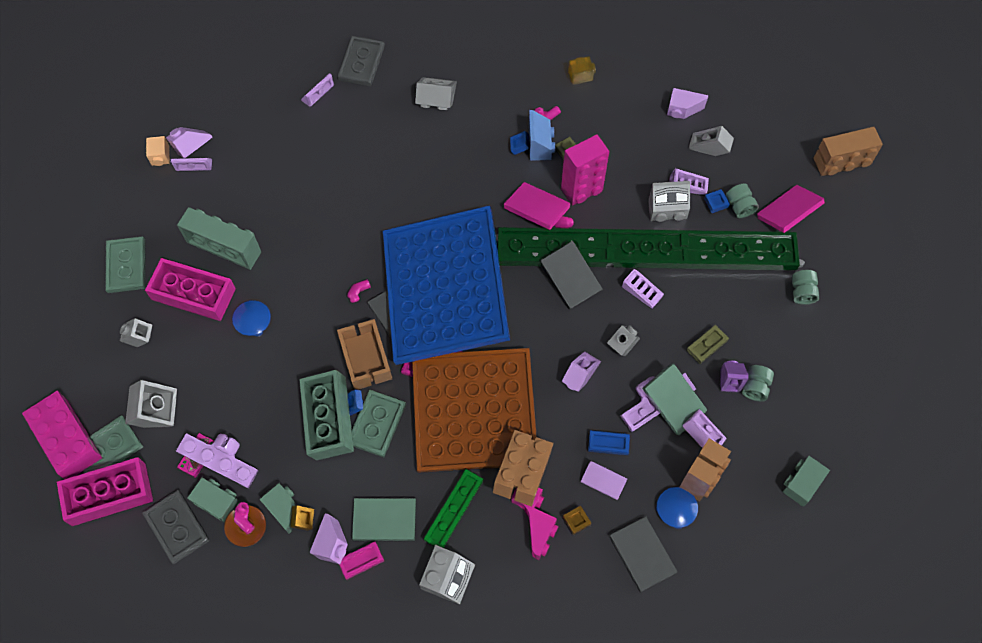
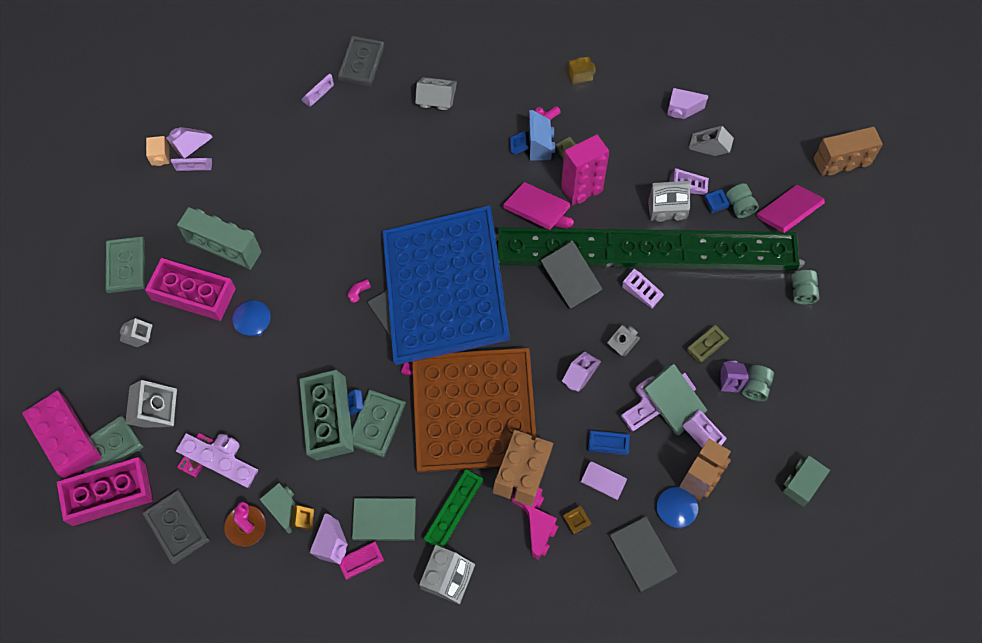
sand green brick [187,478,240,523] -> none
medium nougat piece [337,319,392,390] -> none

